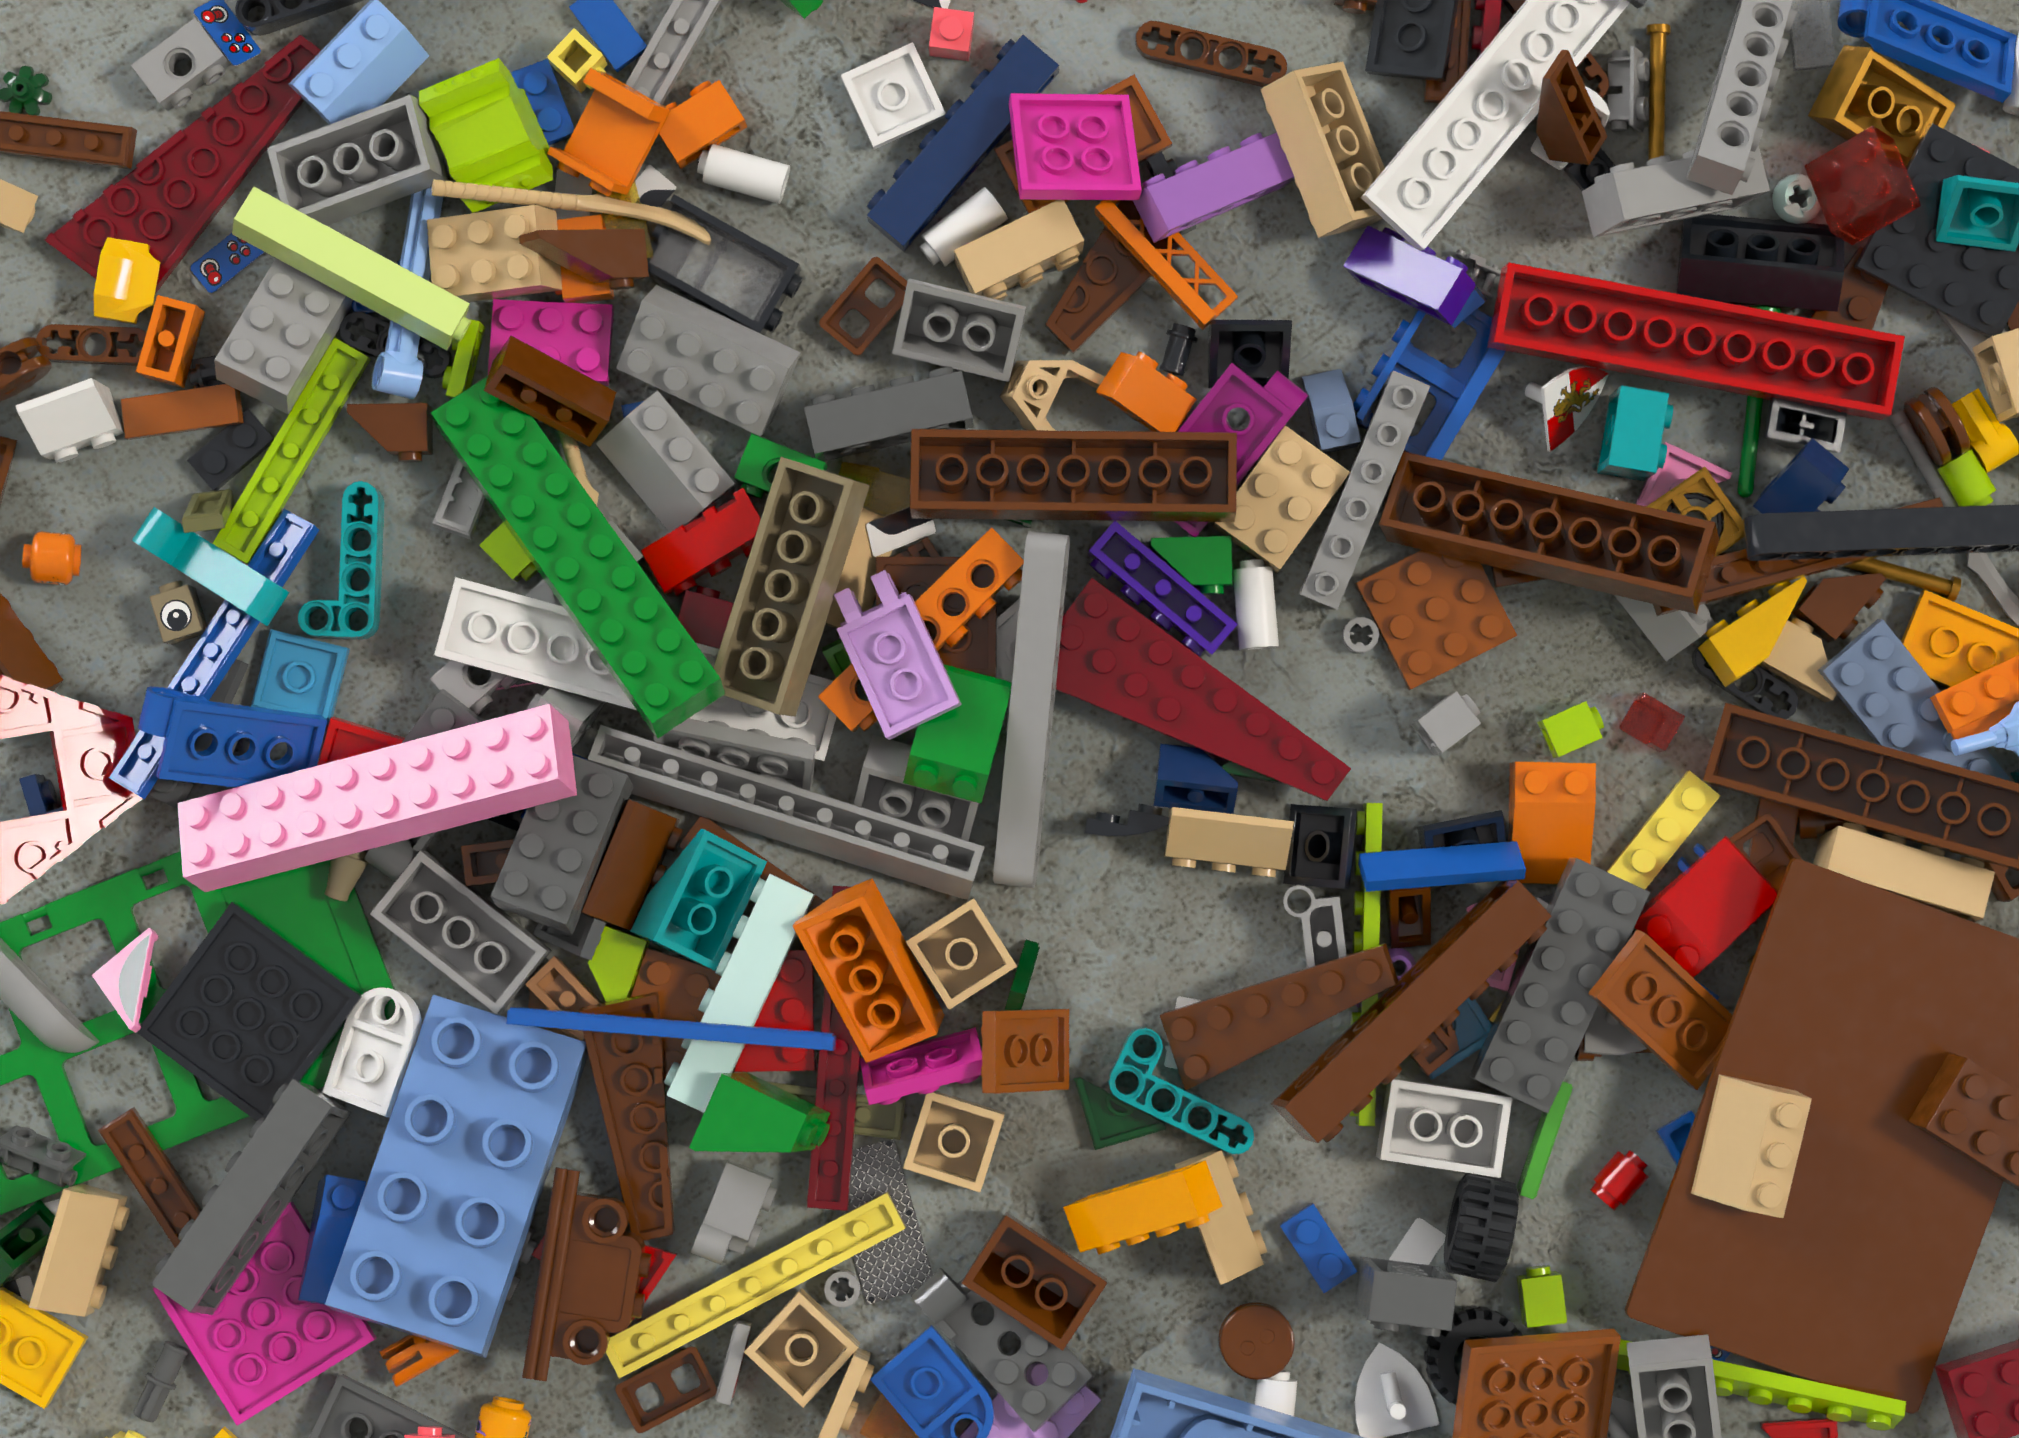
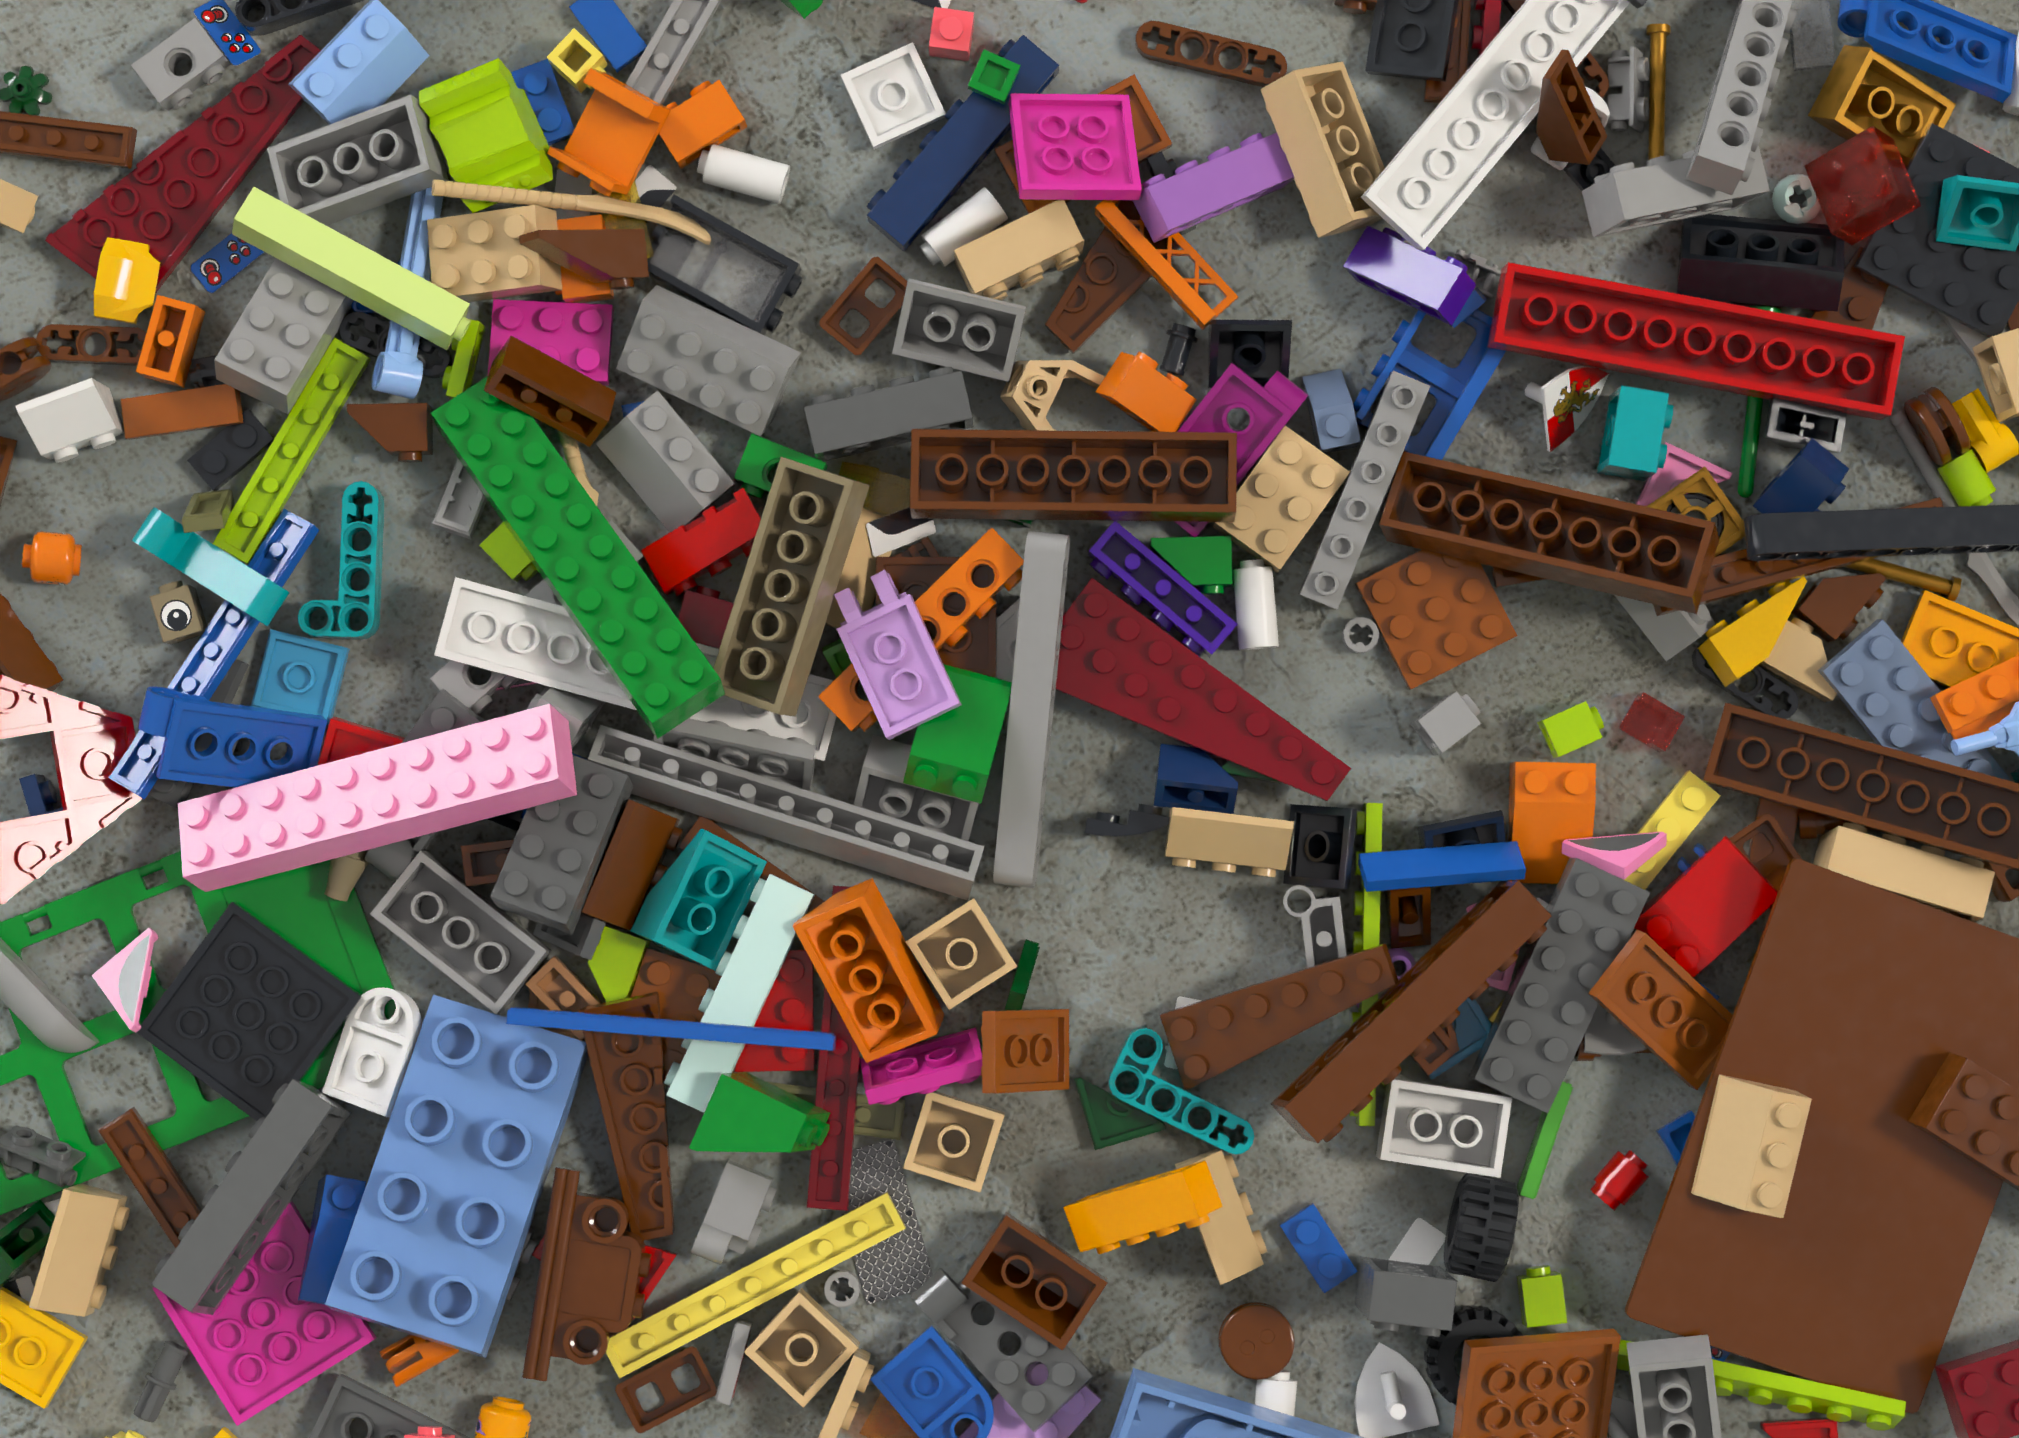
none -> green plate [968,49,1021,105]
none -> bright pink tile [1562,832,1667,880]

